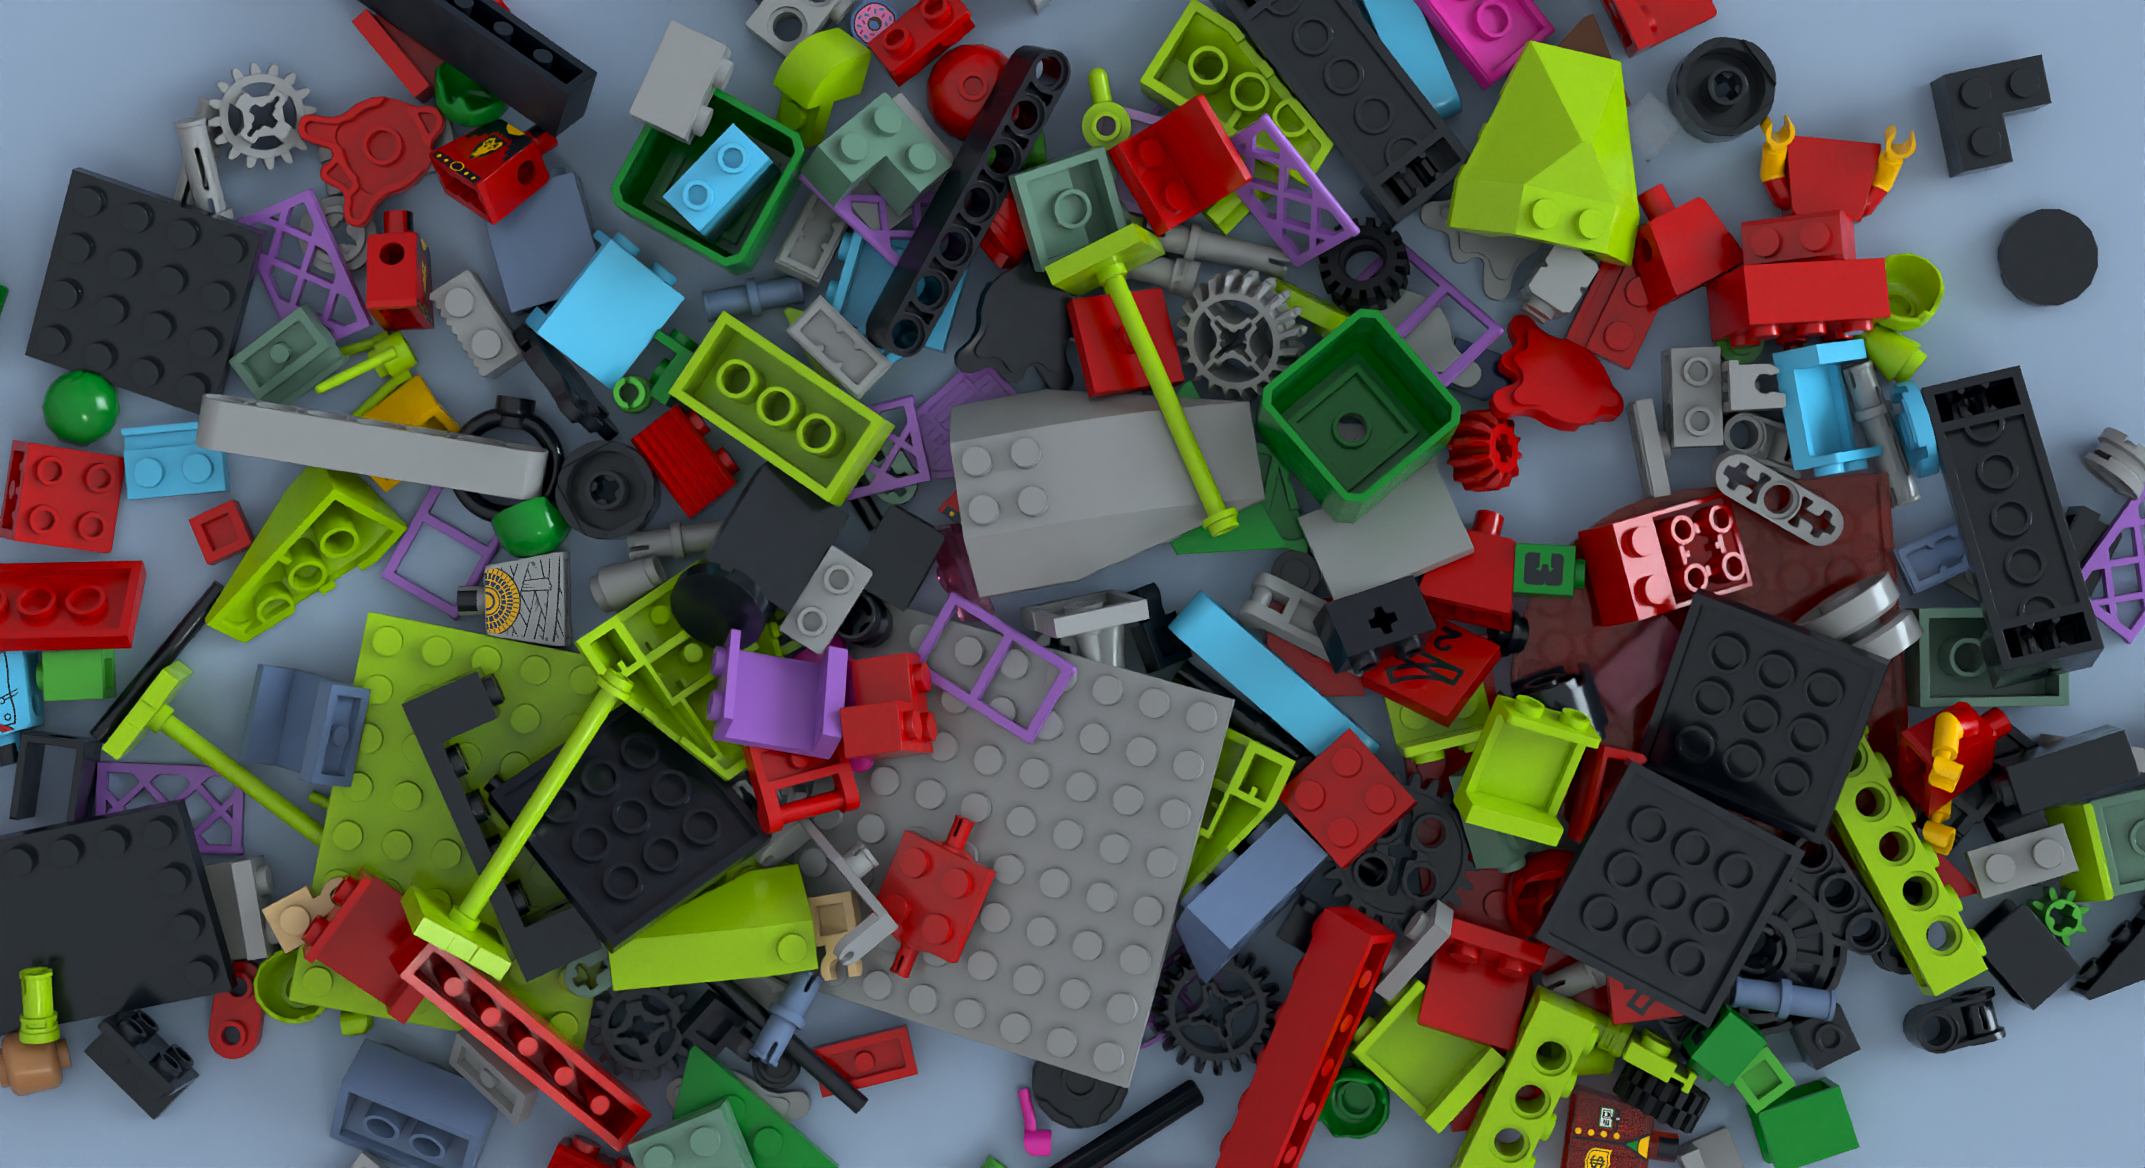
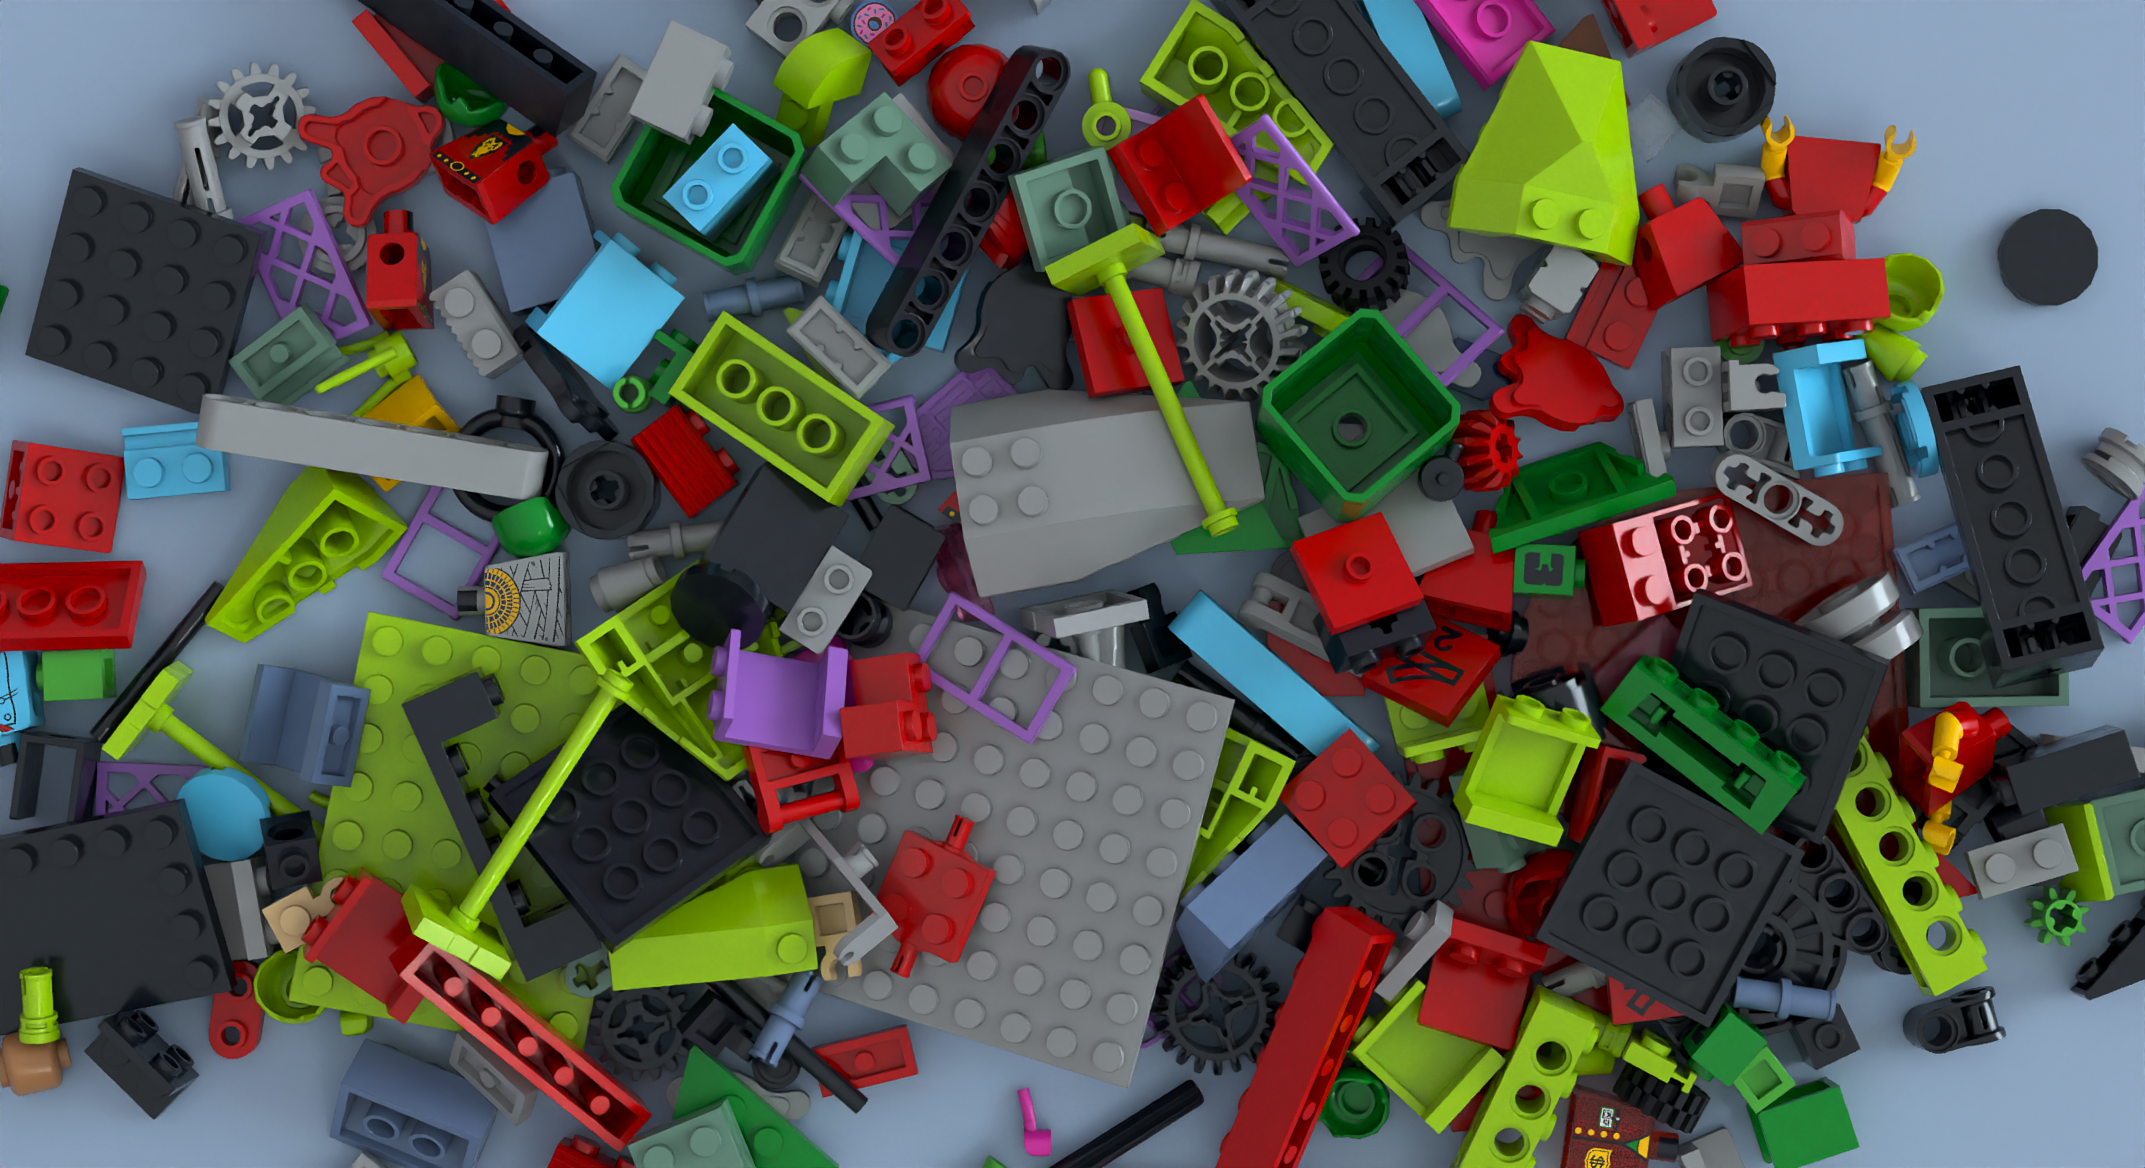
green hair [42,369,120,447] -> none
red plate [188,499,255,566] -> none
black tile [1032,1060,1128,1129] -> none
black brick [1930,54,2052,178] -> none
black piece [1972,899,2082,1010] -> none
none -> medium azure tile [175,767,274,862]
none -> black brick [259,810,323,890]
none -> light grey plate [566,53,647,165]
none -> red plate [1289,512,1424,636]
none -> black piece [1418,440,1465,502]
none -> green wing [1489,441,1677,554]
none -> green brick [1600,653,1806,835]
none -> light grey plate [1673,163,1765,218]

